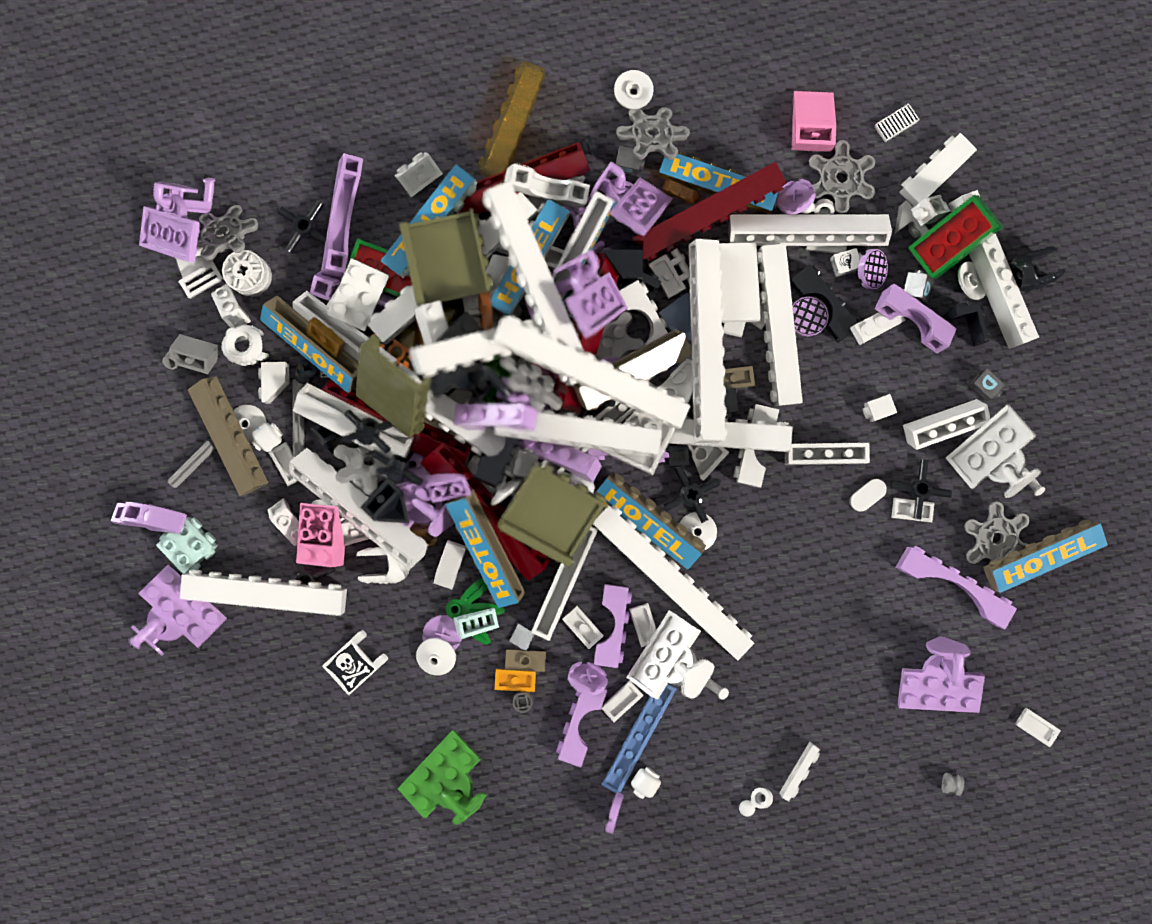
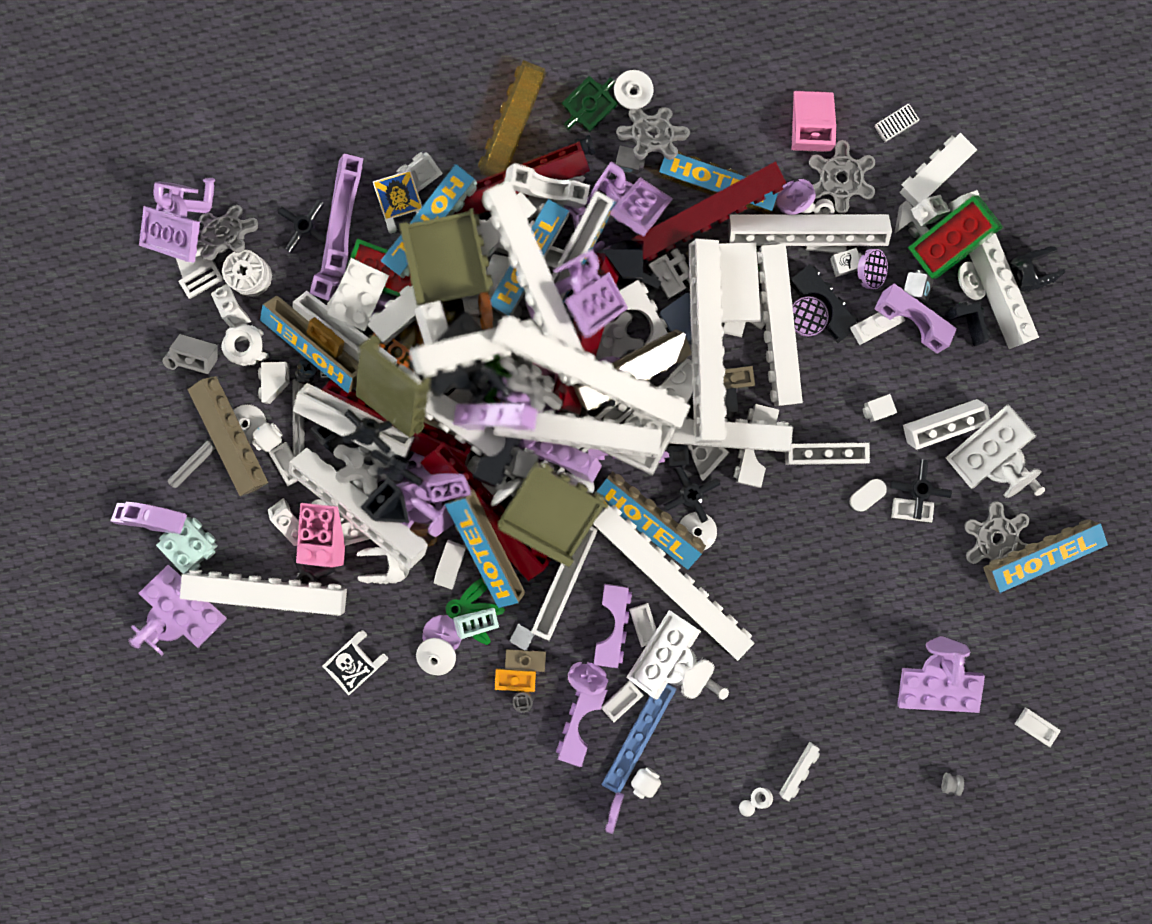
bright green plate [398,730,487,824] -> none
white plate [562,606,604,649] -> none
clear orange beam [661,179,699,205] -> none
lavender arch [895,546,1017,629] -> none
flat silver brick [969,369,1005,401] -> none
none -> flag [373,170,423,234]
none -> dark green plate [562,76,617,133]

